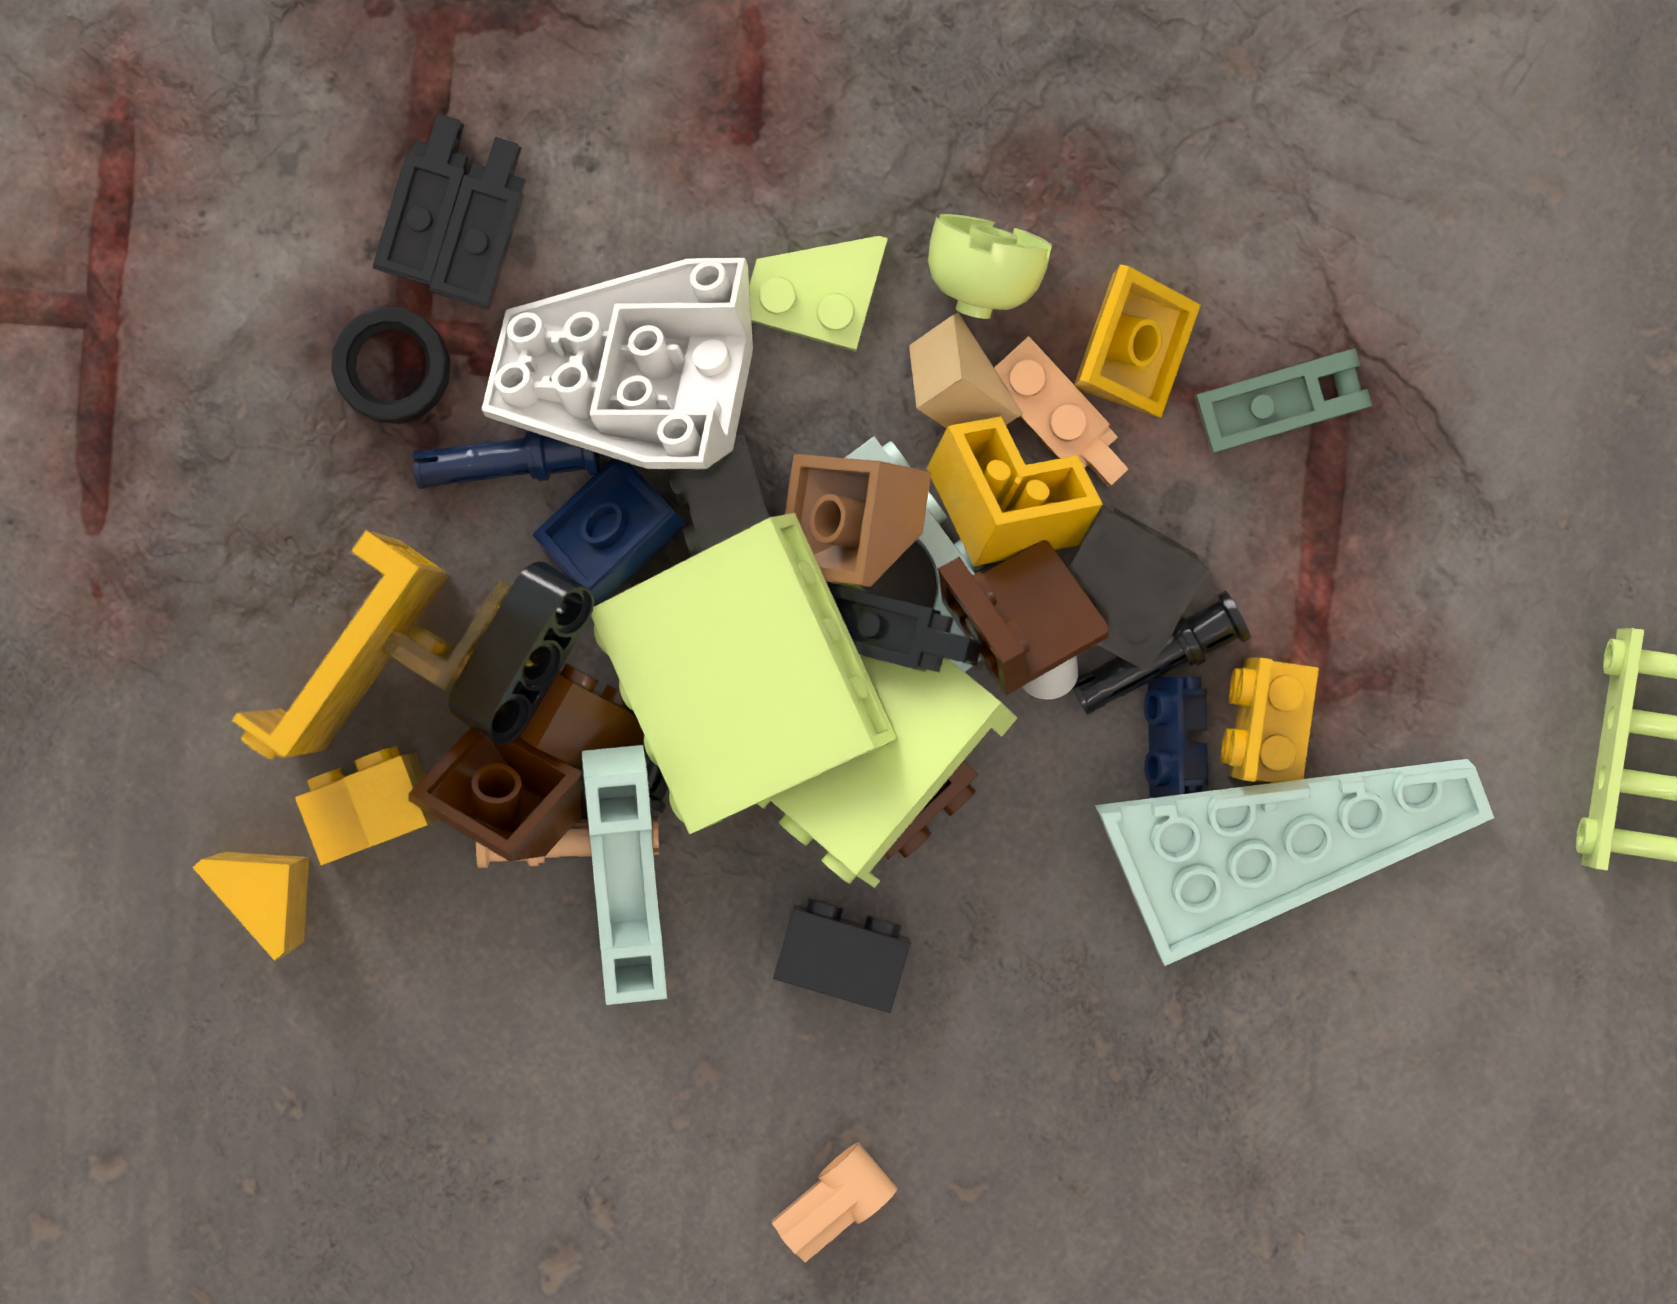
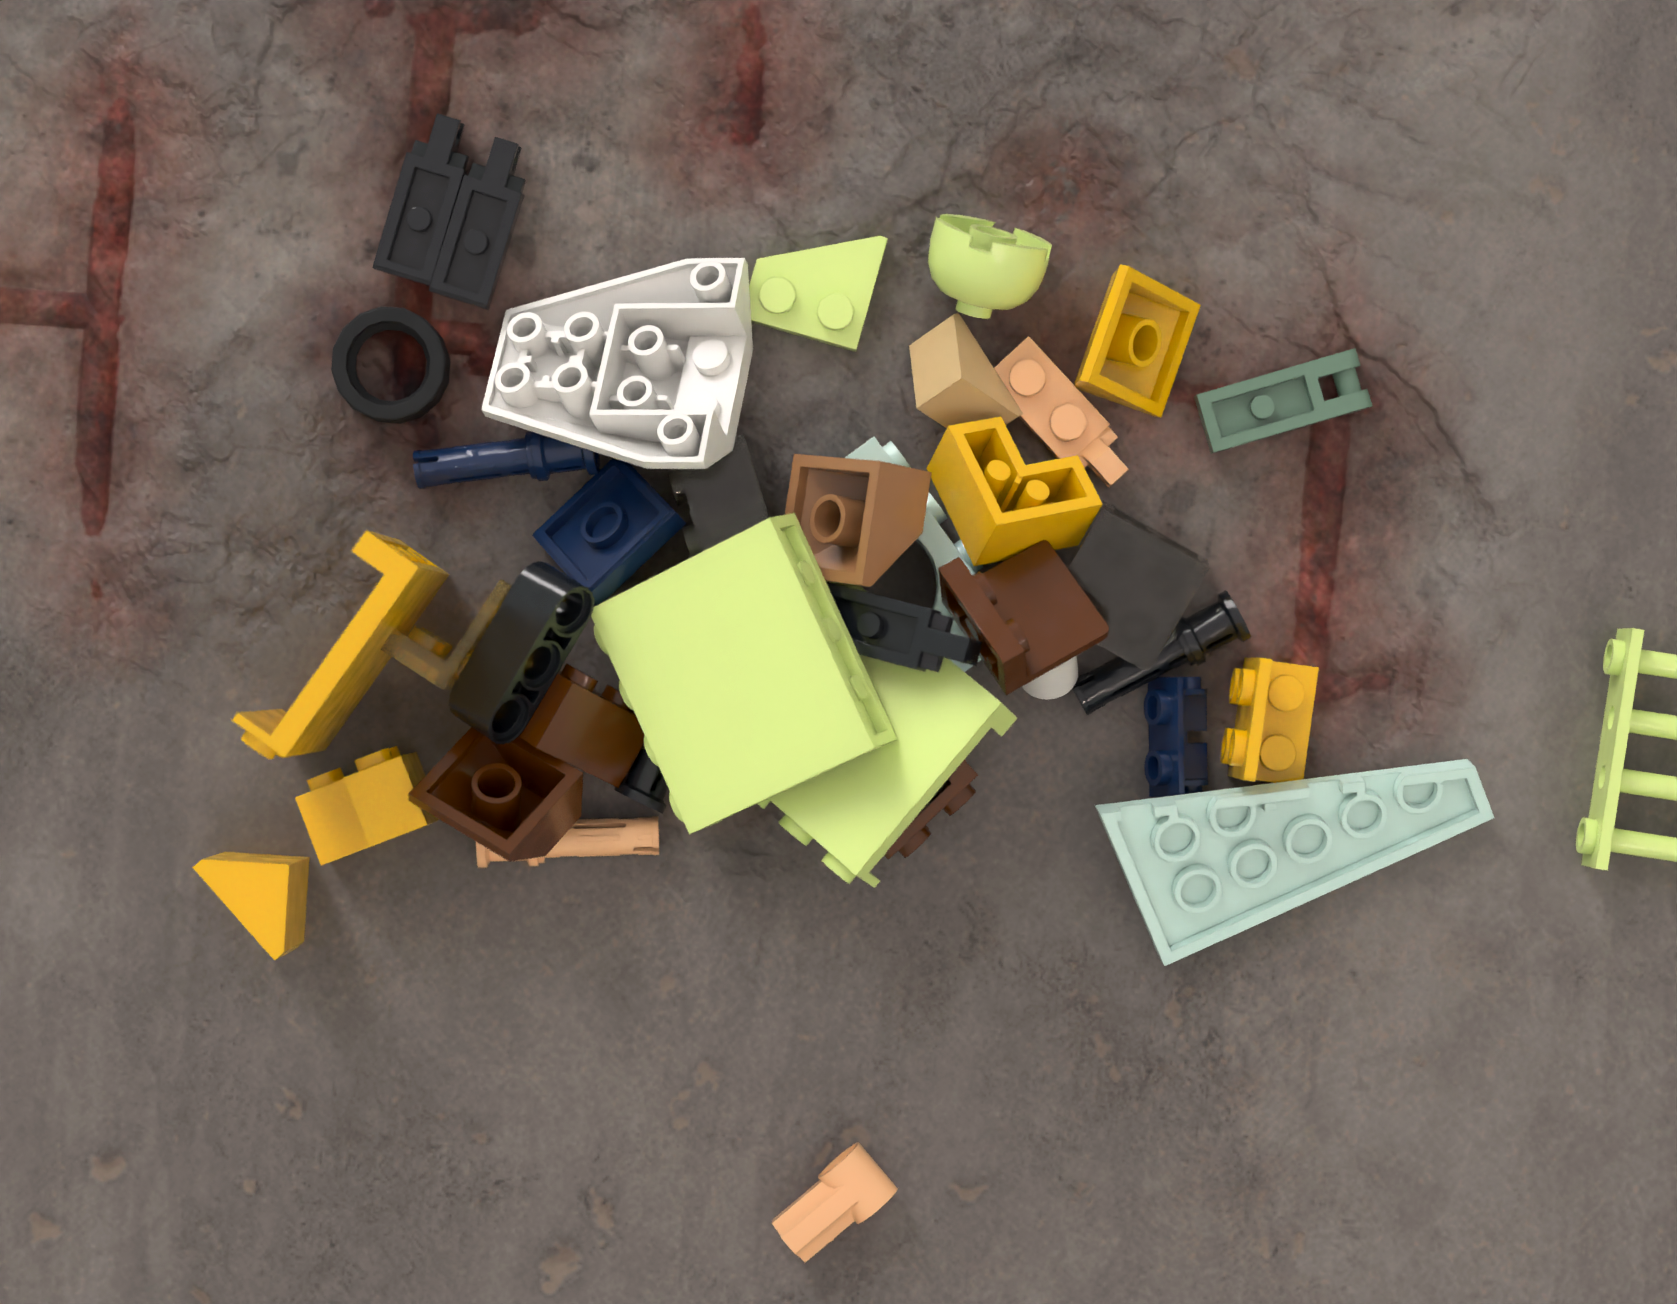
light aqua arch [582,745,667,1005] -> none
black brick [773,898,911,1013] -> none

